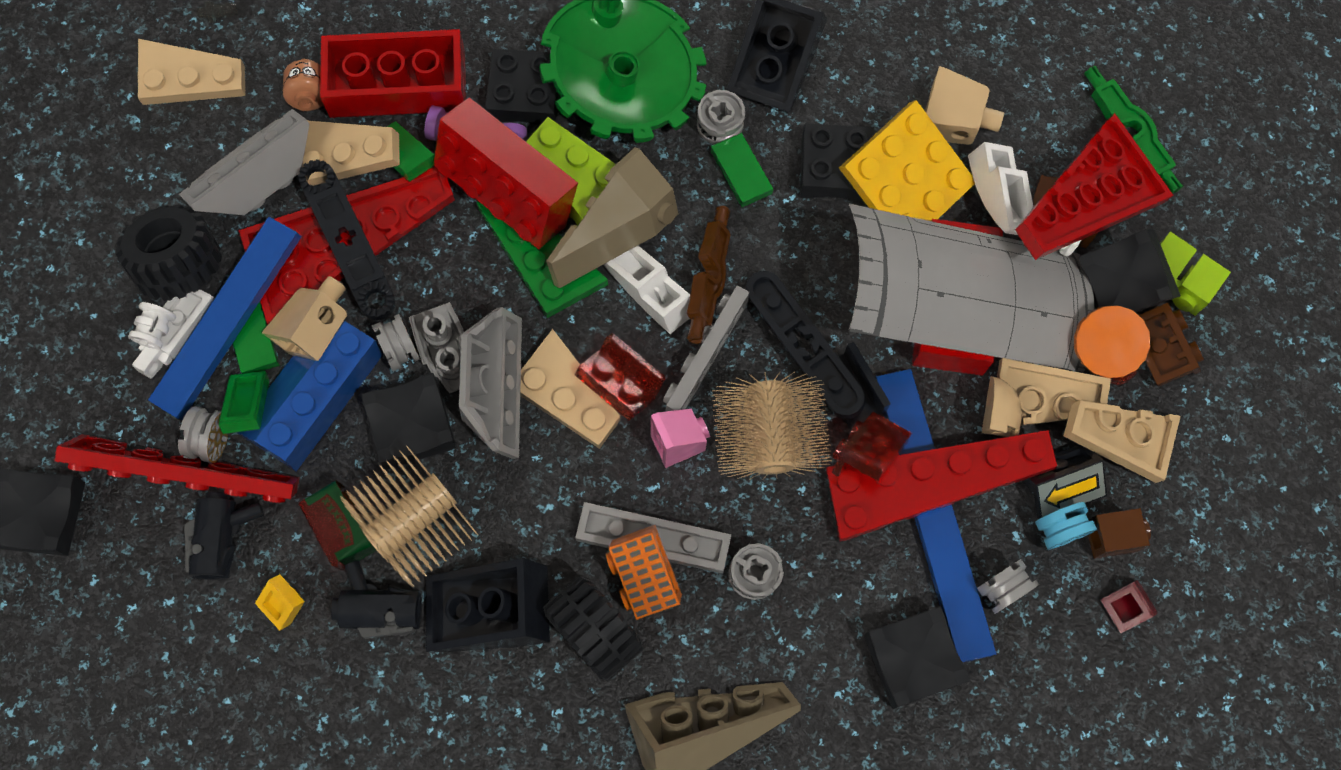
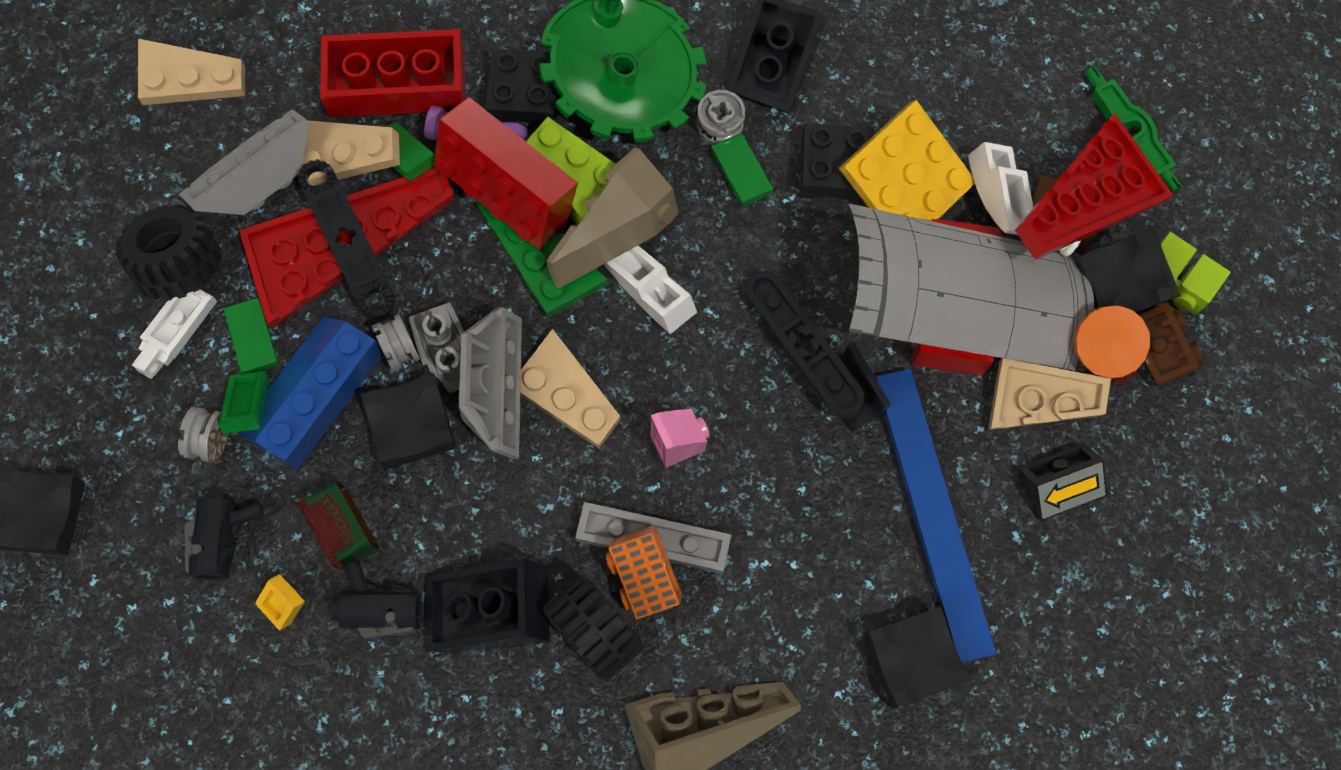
red wing [55,434,300,503] -> none
white bush [128,302,176,350] -> none
blue tile [148,217,302,420] -> none
tan torso [262,276,347,361] -> none
nougat head [283,59,324,111] -> none
tan piece [340,445,478,587] -> none
clear red bracket [575,333,666,421] -> none
light grey plate [663,286,750,411] -> none
reddish brown piece [687,206,731,344] -> none
tan piece [712,372,832,480] -> none
light grey wheel [728,543,784,600] -> none
red wing [826,430,1057,542] -> none
clear red bracket [832,412,912,481] -> none
tan torso [925,66,1004,145] -> none
light grey wheel [977,559,1039,614] -> none
tan brick [982,376,1022,437] -> none
medium azure wheel [1035,502,1097,550] -> none
tan wing [1063,400,1181,483] -> none
reddish brown brick [1088,508,1151,559] -> none
dark red slope [1100,580,1157,633] -> none

